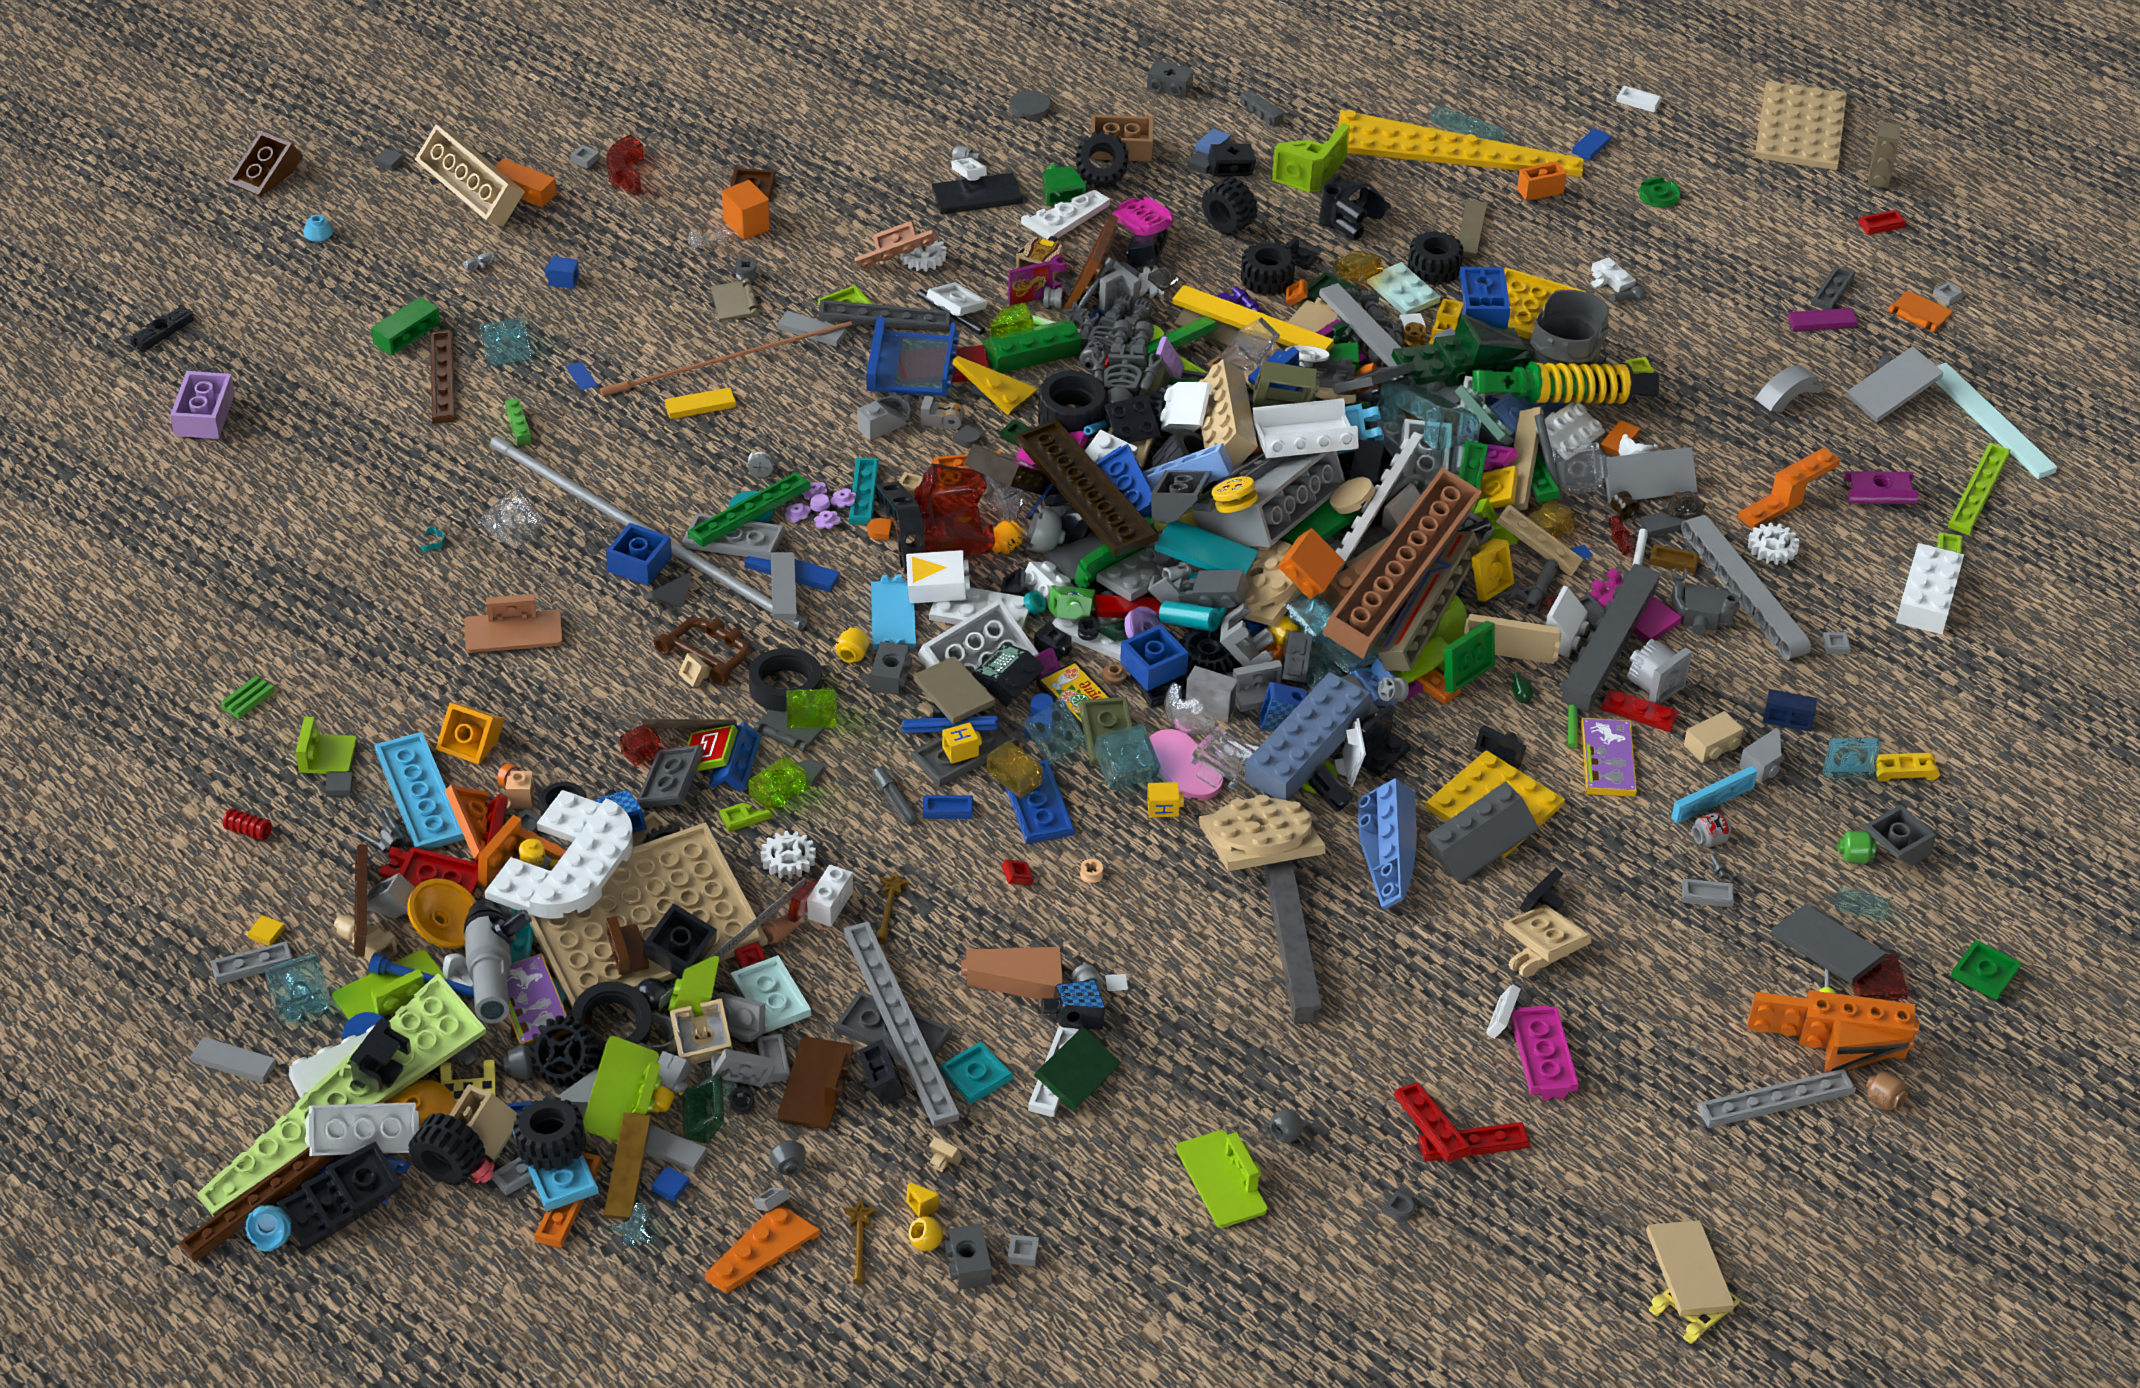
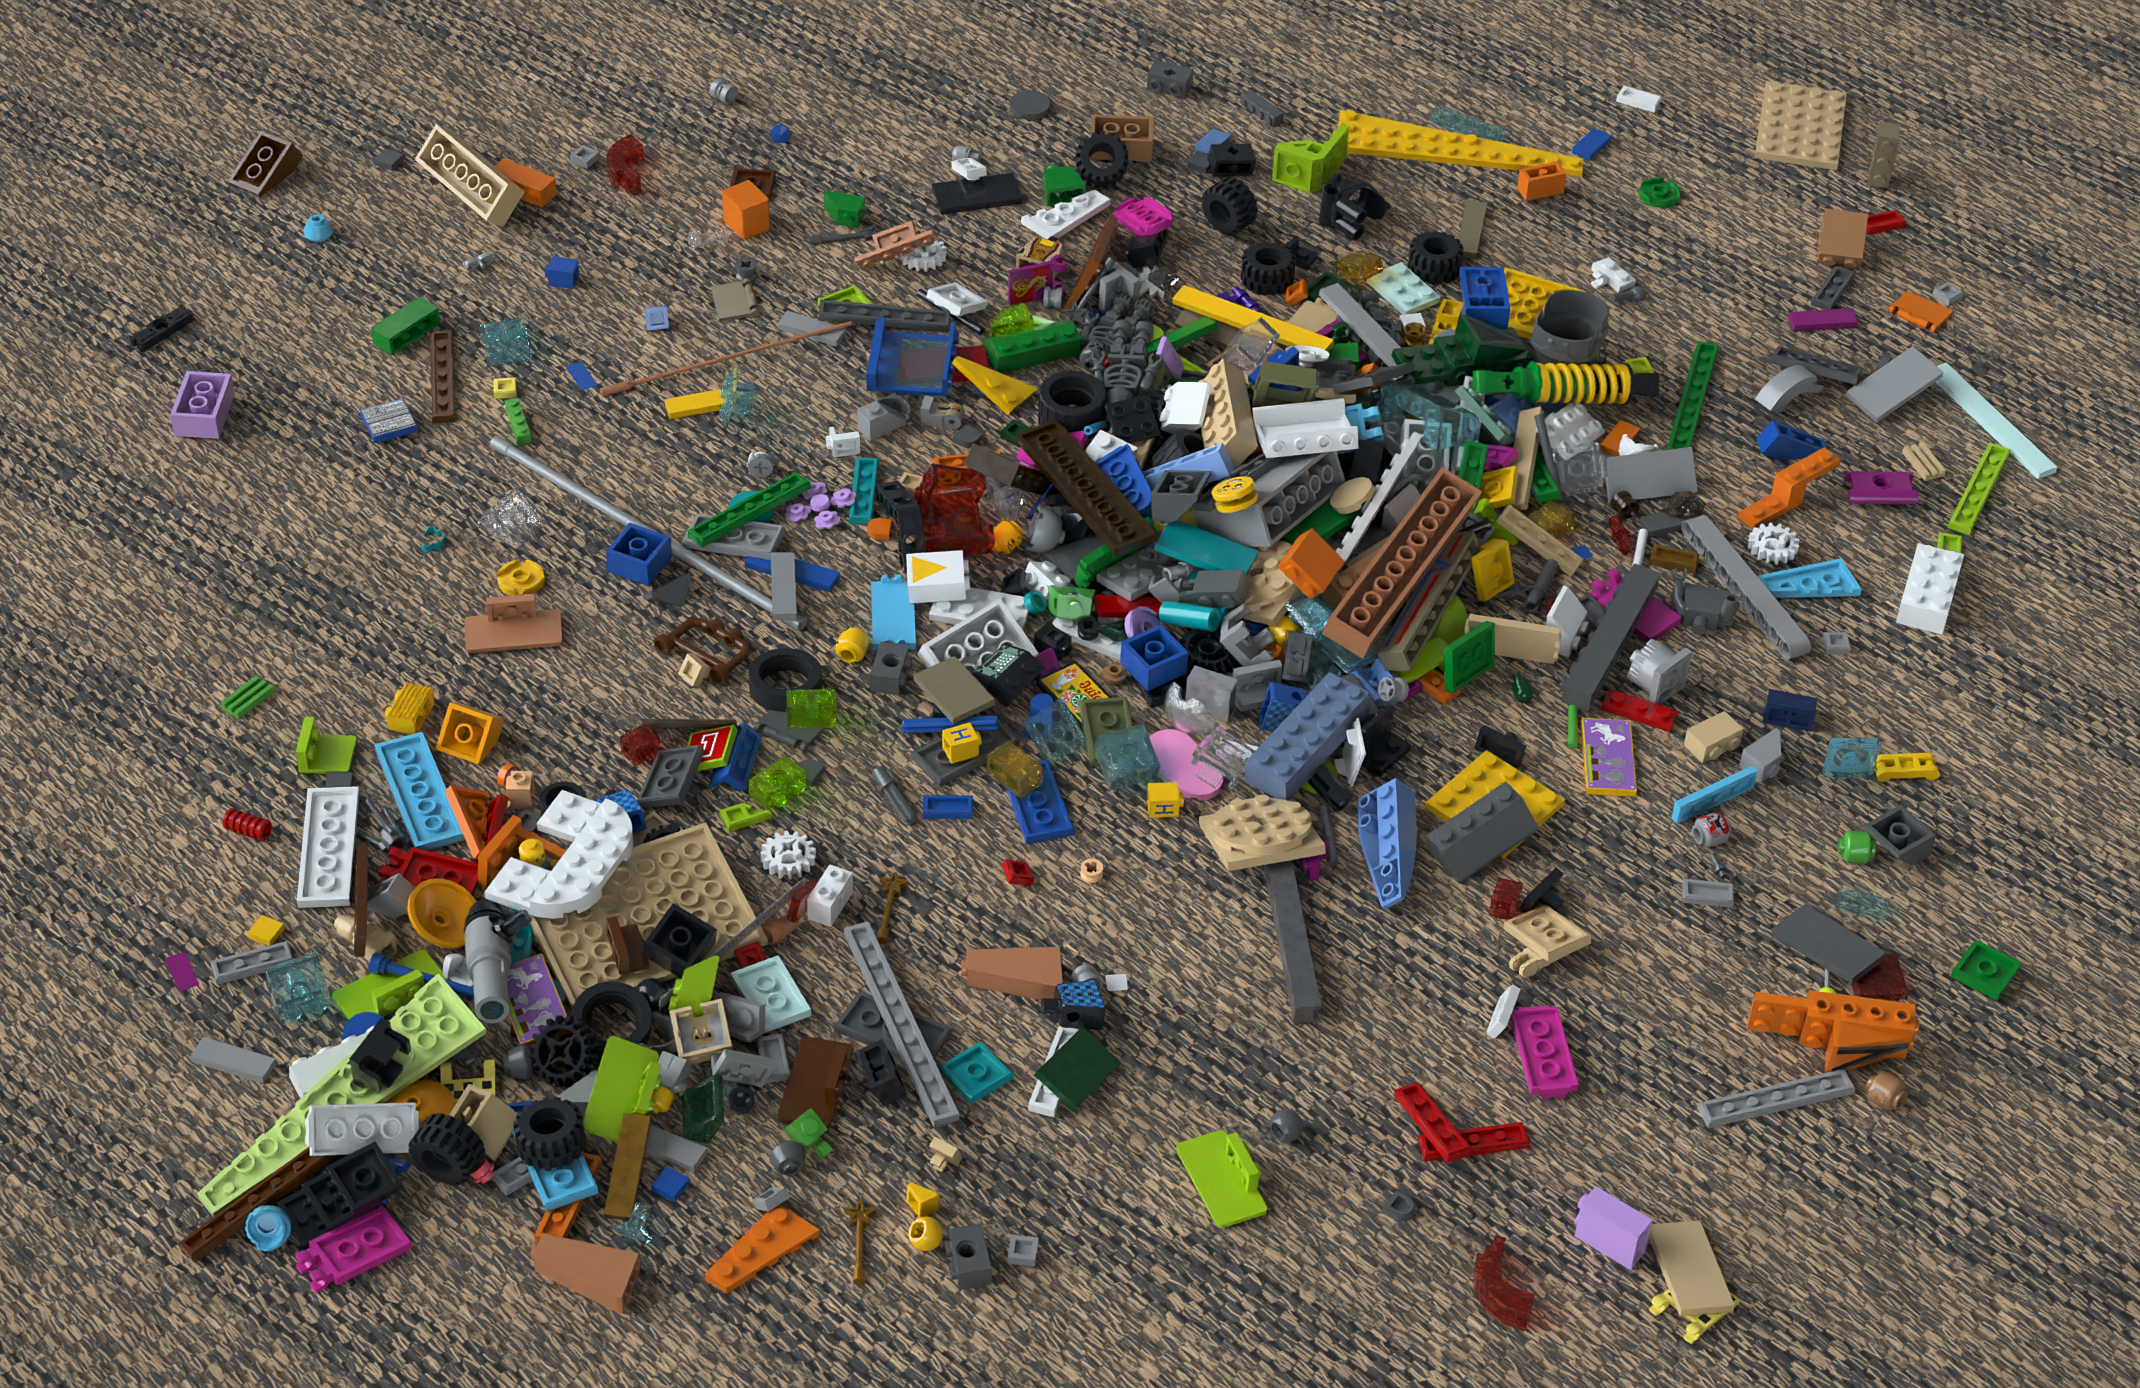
none -> magenta sticker [165,952,199,991]
none -> dark pink tile [295,1206,411,1293]
none -> white plate [297,787,359,908]
none -> tile [360,398,418,443]
none -> yellow brick [385,681,435,735]
none -> light yellow tile [494,377,517,399]
none -> yellow tile [497,560,545,596]
none -> nougat slope [531,1233,640,1314]
none -> medium blue tile [644,305,669,330]
none -> light grey wheel [709,78,738,105]
none -> clear light blue bracket [719,367,759,426]
none -> blue rock [771,124,790,143]
none -> bright green brick [783,1108,832,1159]
none -> dark grey piece [809,224,885,245]
none -> green slope [823,190,865,228]
none -> white bracket [826,427,860,457]
none -> magenta bracket [1299,839,1328,881]
none -> flat silver bar [1320,805,1338,866]
none -> clear red arch [1473,1235,1535,1331]
none -> clear red brick [1489,877,1523,920]
none -> lavender brick [1574,1186,1653,1270]
none -> green tile [1666,341,1719,450]
none -> blue slope [1756,420,1828,460]
none -> medium azure wing [1757,559,1862,598]
none -> dark grey tile [1770,346,1863,385]
none -> medium nougat slope [1817,208,1868,269]
none -> tan tile [1902,442,1946,481]

